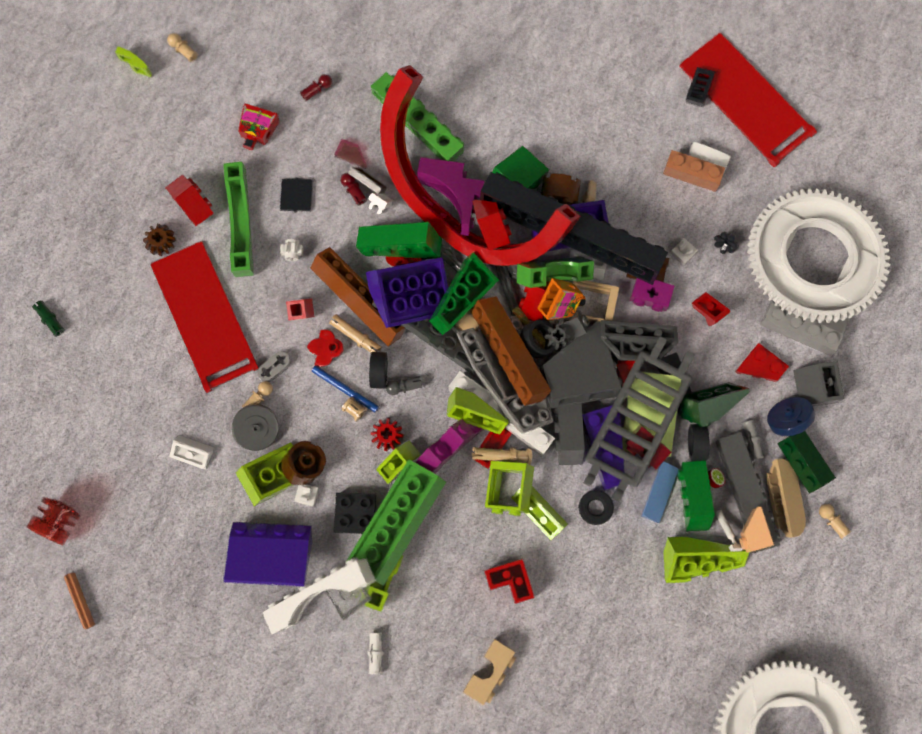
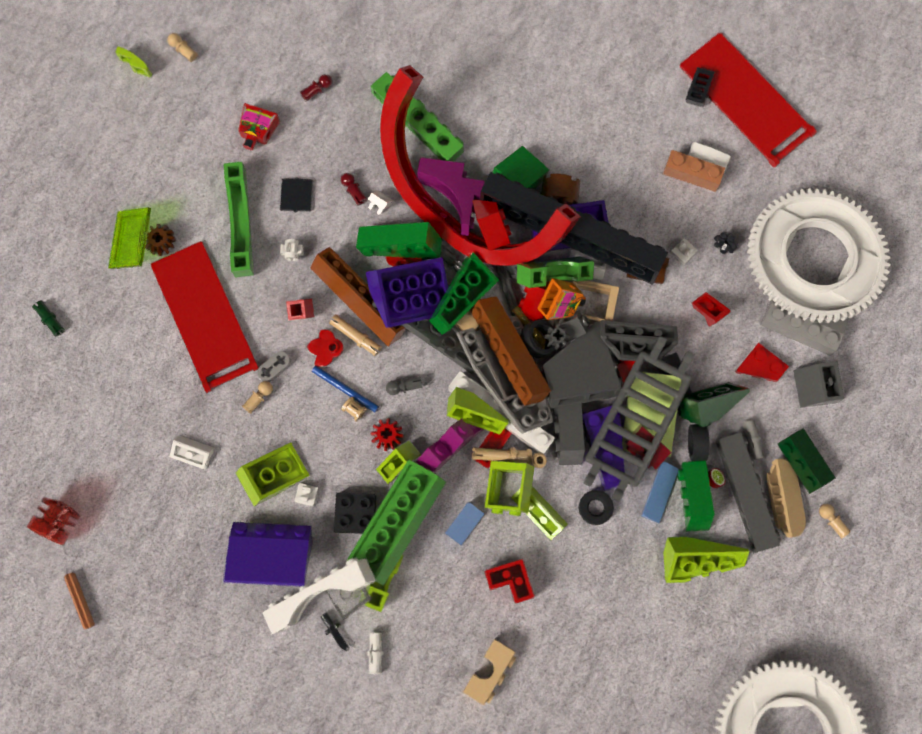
red brick [165,174,214,226] -> none
dark grey wheel [232,404,279,451] -> none
reddish brown brick [281,441,326,485] -> none
clear pink tile [334,139,367,169] -> none
tile [348,167,387,194] -> none
black tyre [369,352,388,389] -> none
tan tile [581,180,596,203] -> none
magenta brick [629,278,675,312] -> none
white piece [715,510,743,551] -> none
light nougat slope [739,506,774,553] -> none
dark blue wheel [767,397,815,436] -> none
none -> clear neon green piece [108,207,151,269]
none -> black piece [320,612,349,651]
none -> medium blue slope [445,502,484,545]
none -> tan pin [530,453,547,468]

